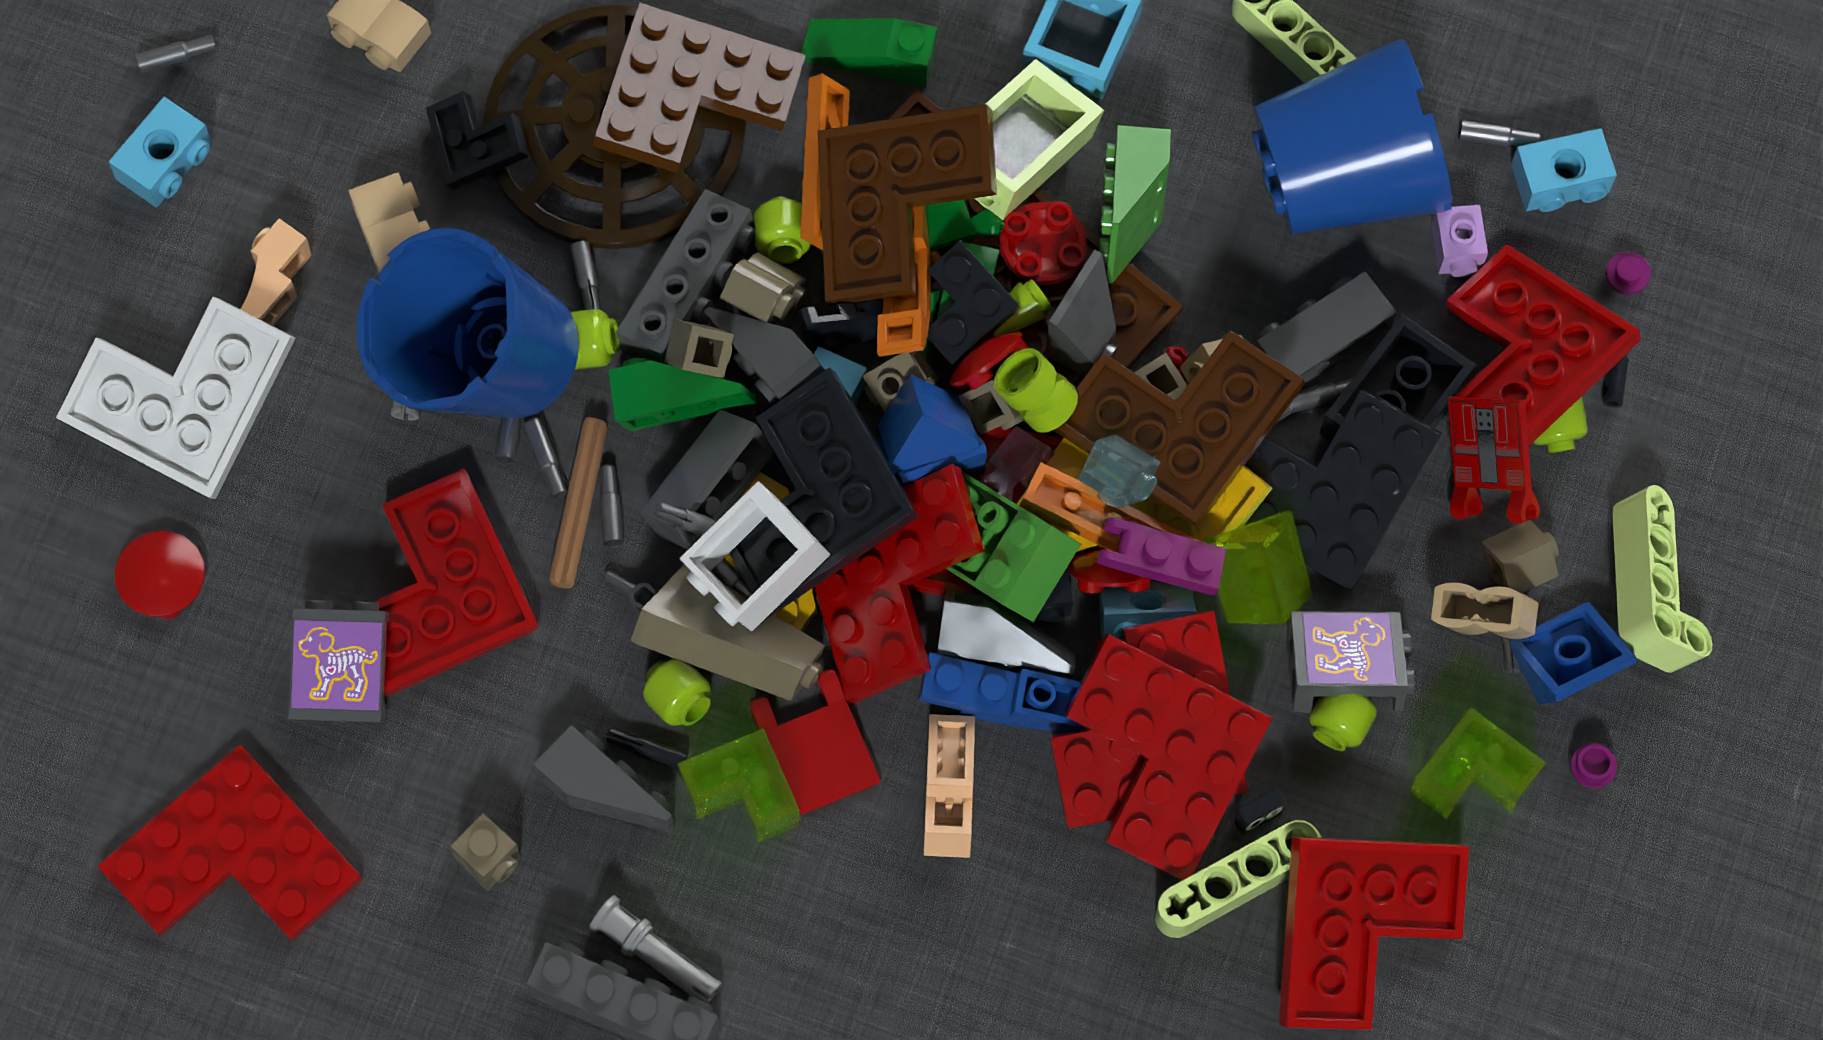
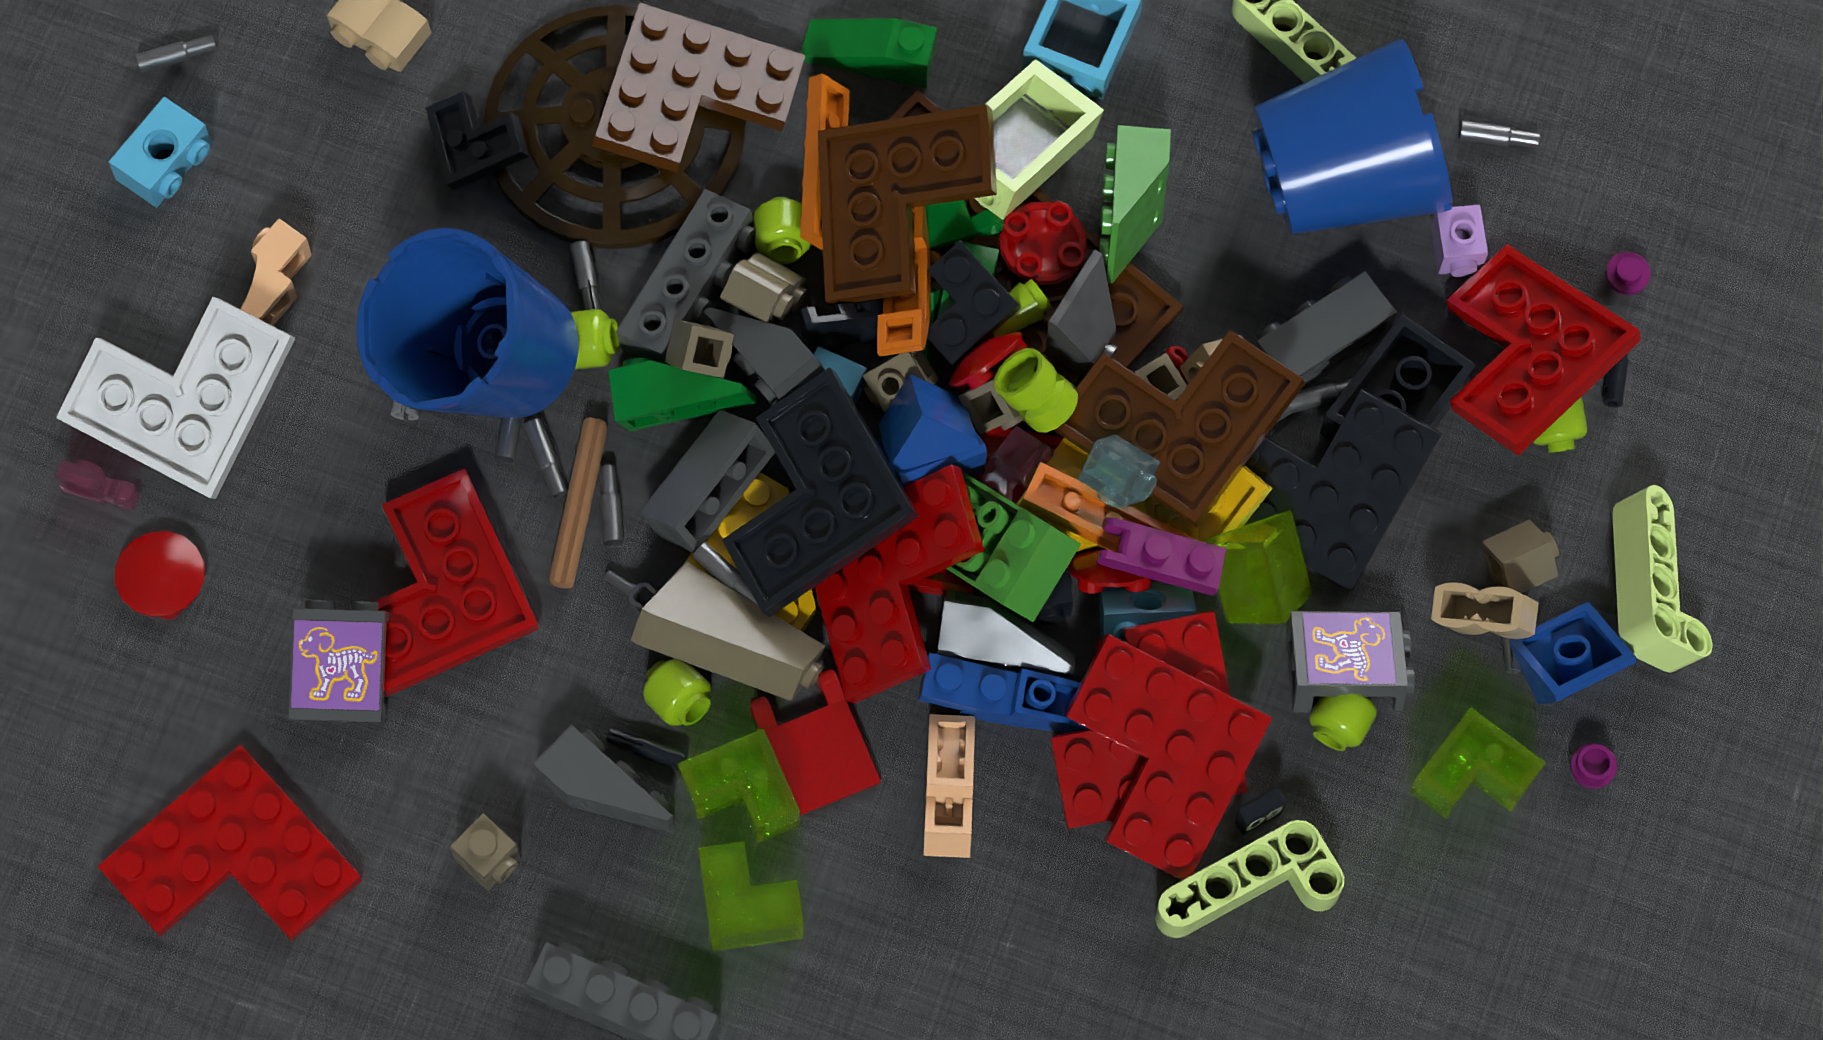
tan brick [348,172,430,273] -> none
light grey pin [589,895,722,1004] -> none
flat silver piece [653,501,717,536] -> none
white window [680,481,831,632] -> none
red plate [1279,837,1469,1030] -> none
red flag [1448,396,1540,524] -> none
medium azure brick [1511,128,1617,212] -> none
none -> clear pink plate [55,460,140,511]
none -> clear neon green brick [698,841,804,951]

